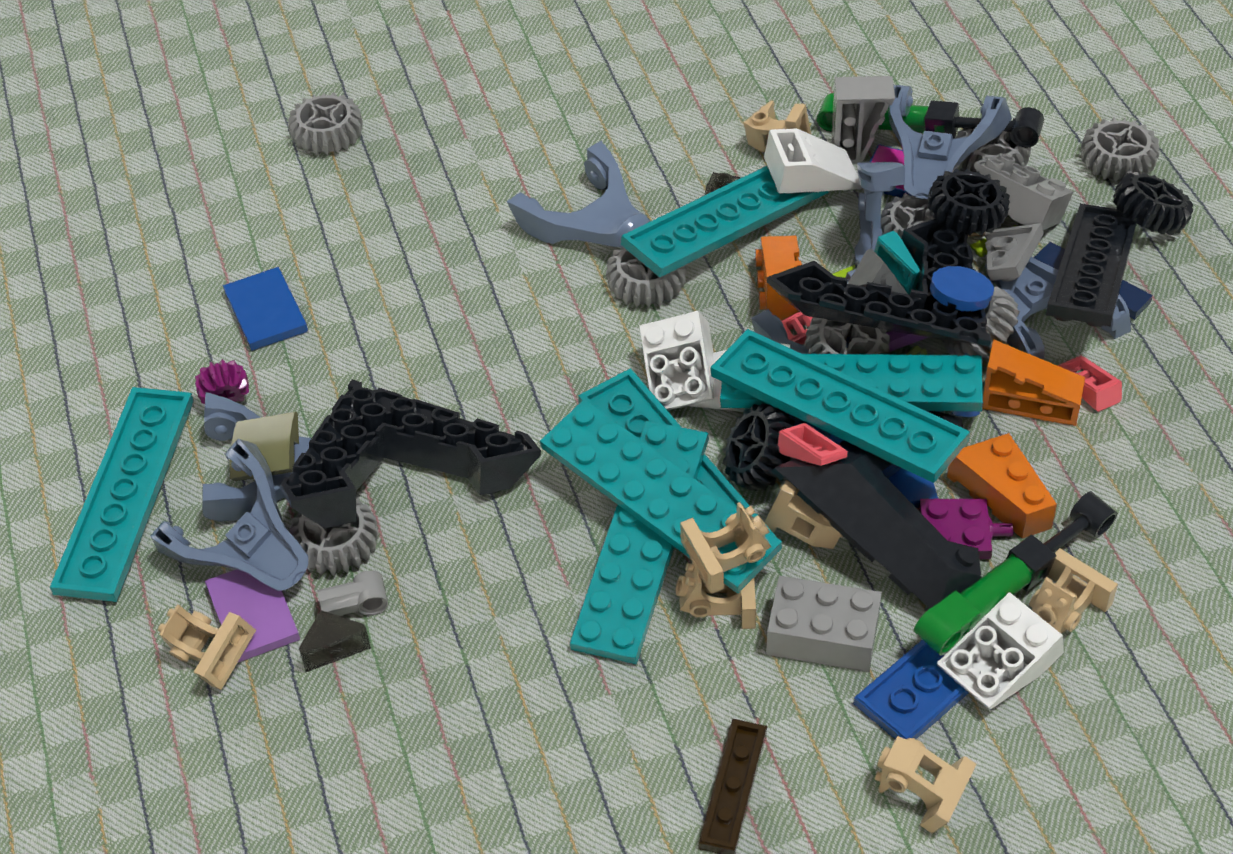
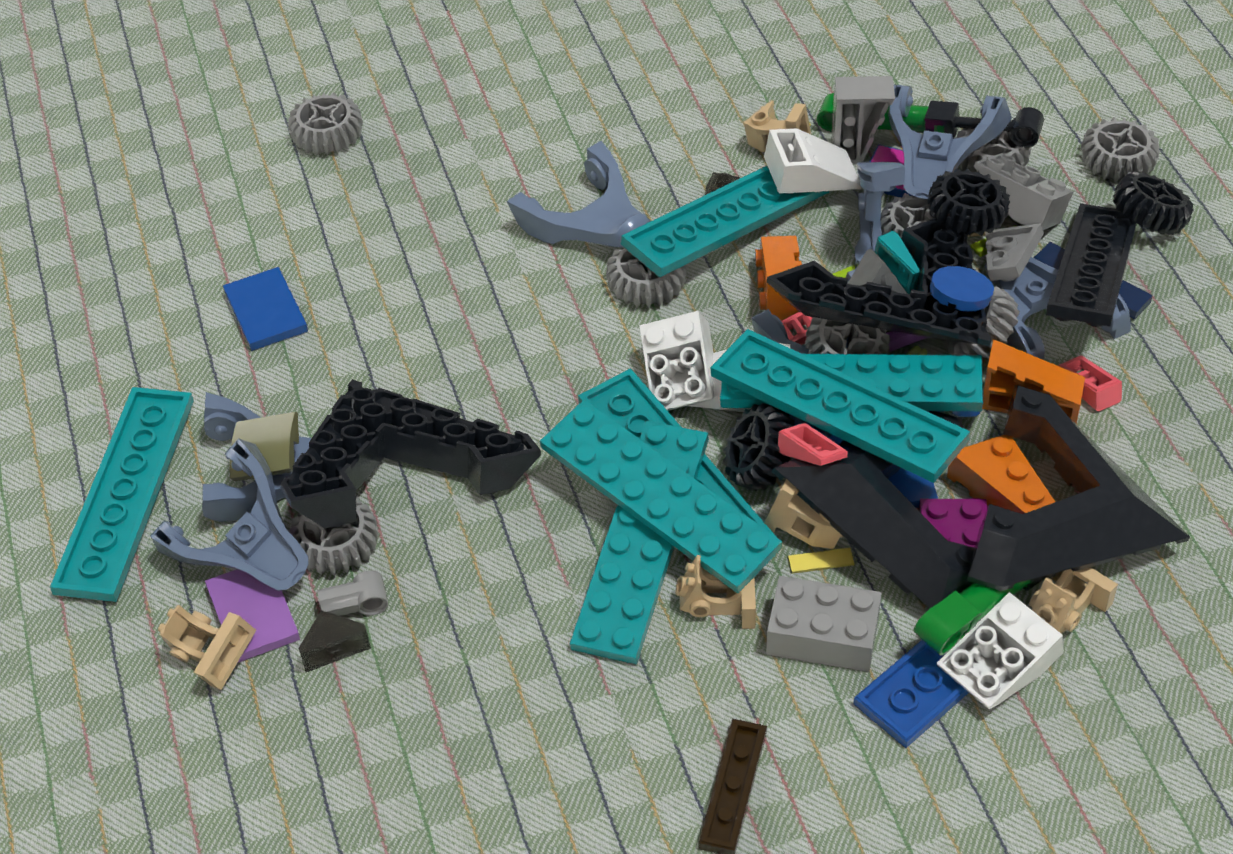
magenta gear [195,359,249,404] -> none
tan tile [680,502,772,594] -> none
tan tile [875,736,976,833] -> none
none -> light yellow window [788,547,854,574]
none -> black wedge [967,385,1190,591]

